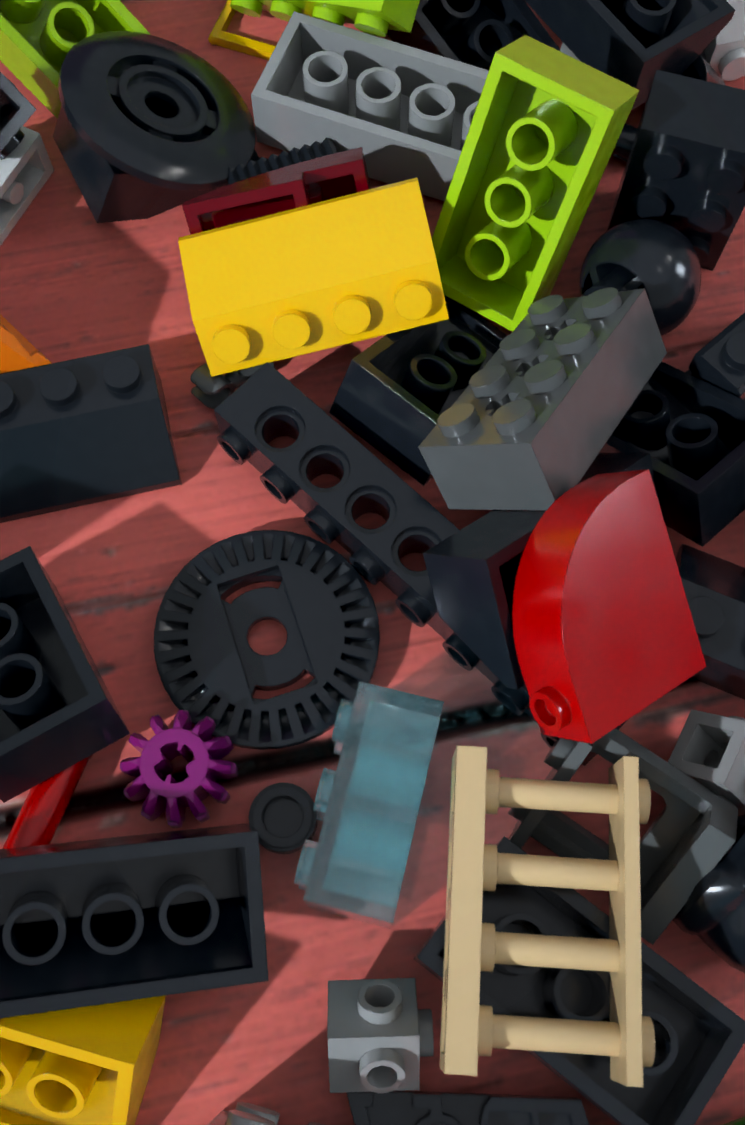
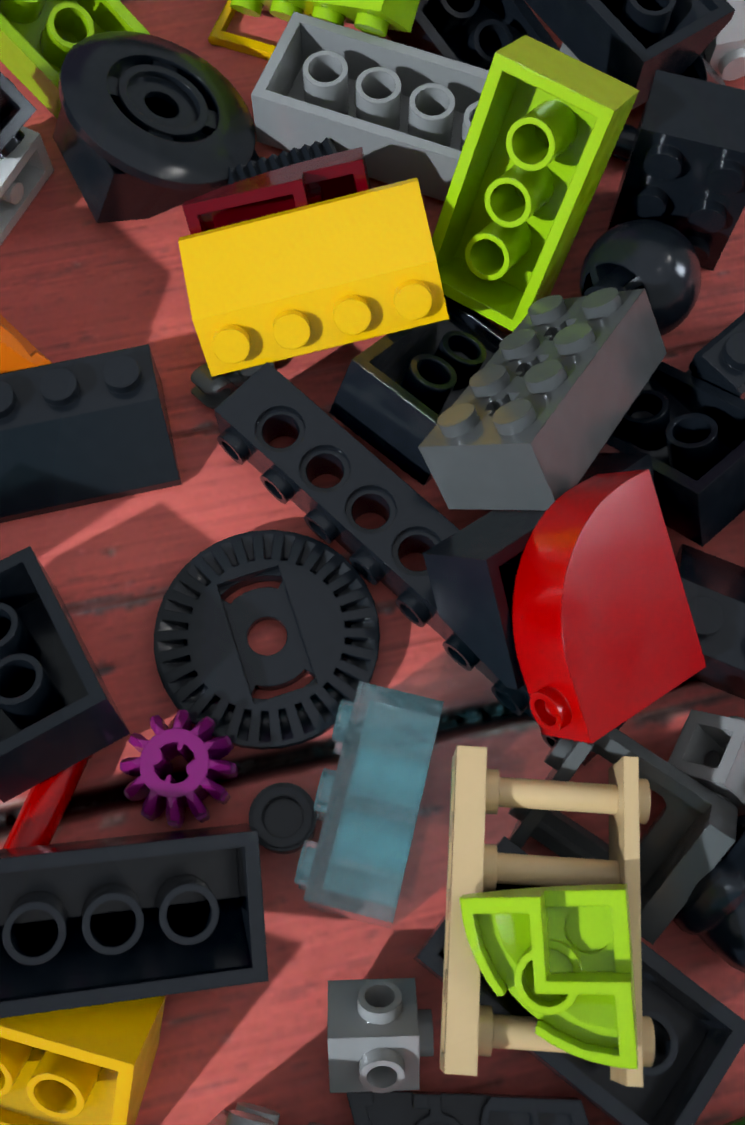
none -> lime brick [460,884,638,1069]

